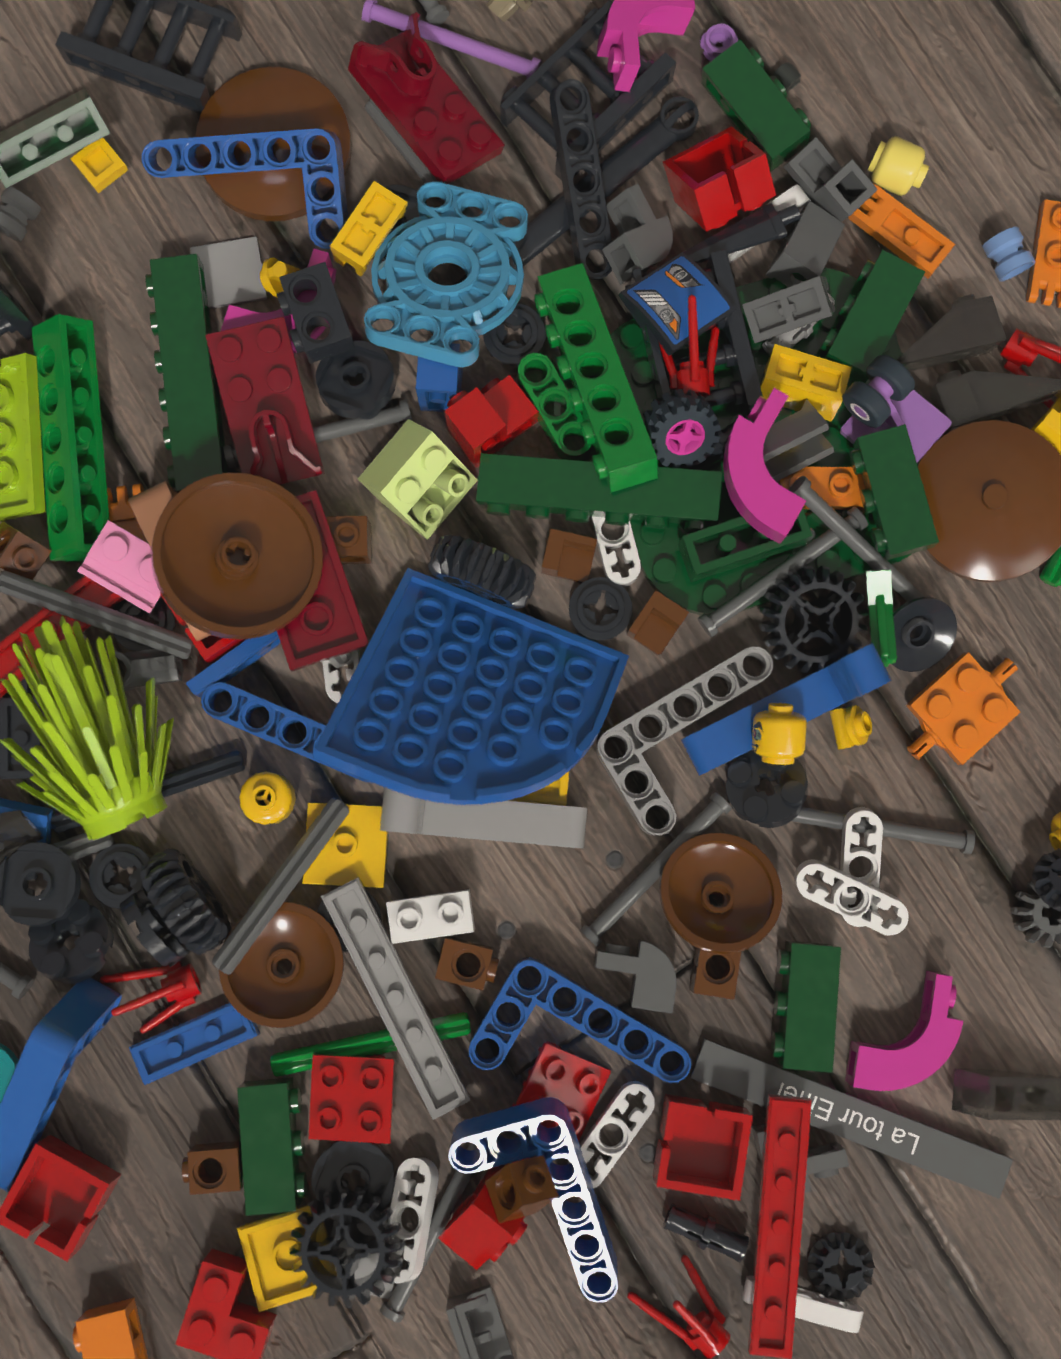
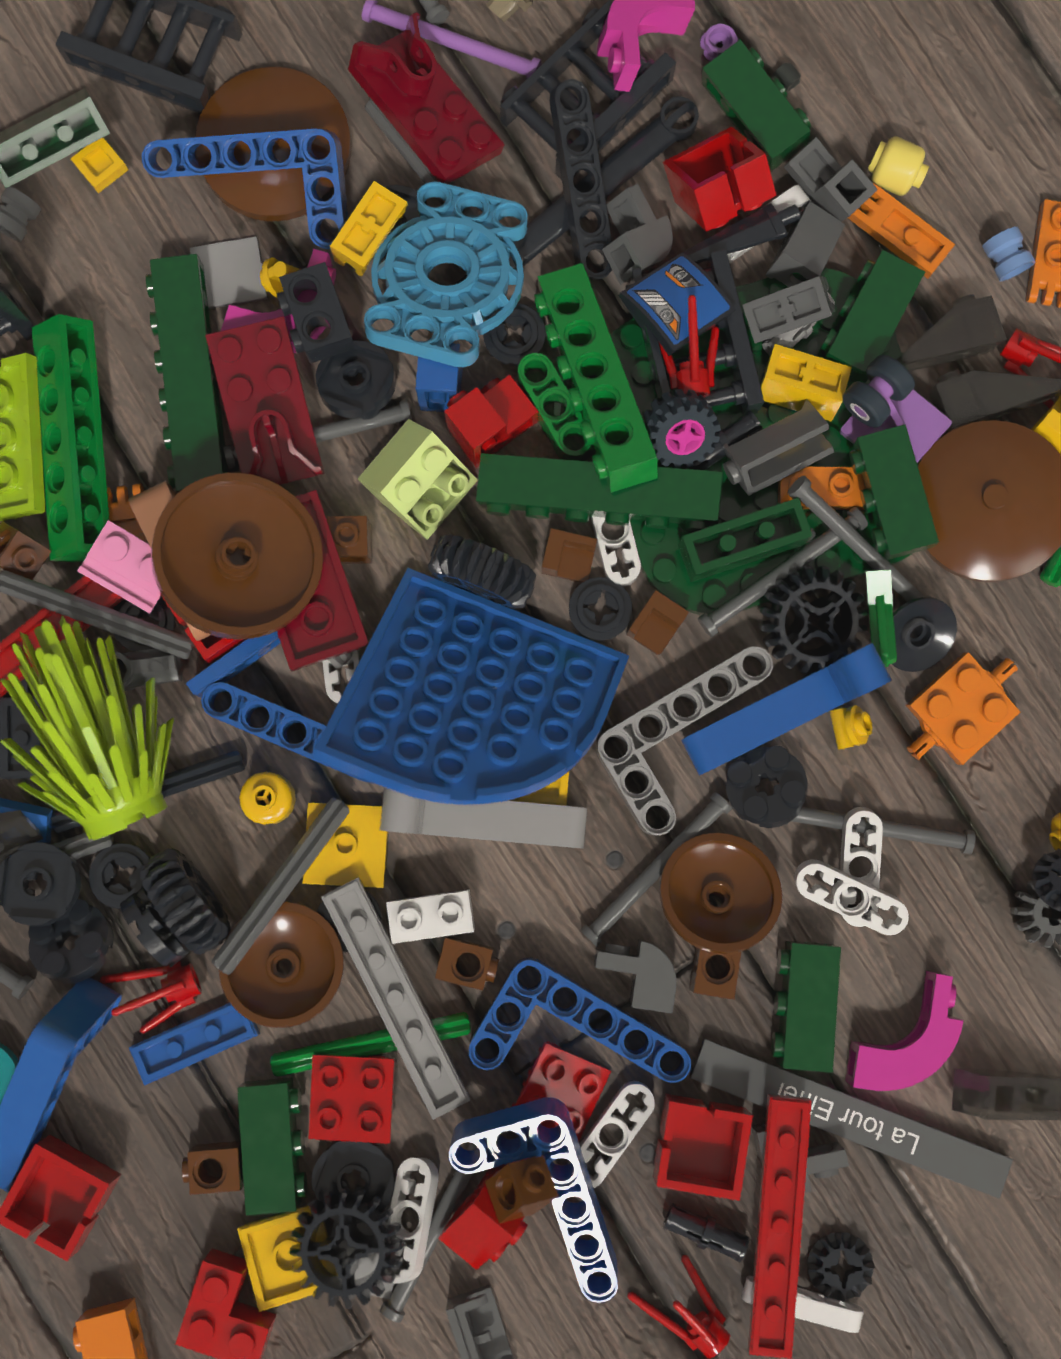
dark pink arch [723,388,807,544] -> none
yellow head [752,703,807,765] -> none

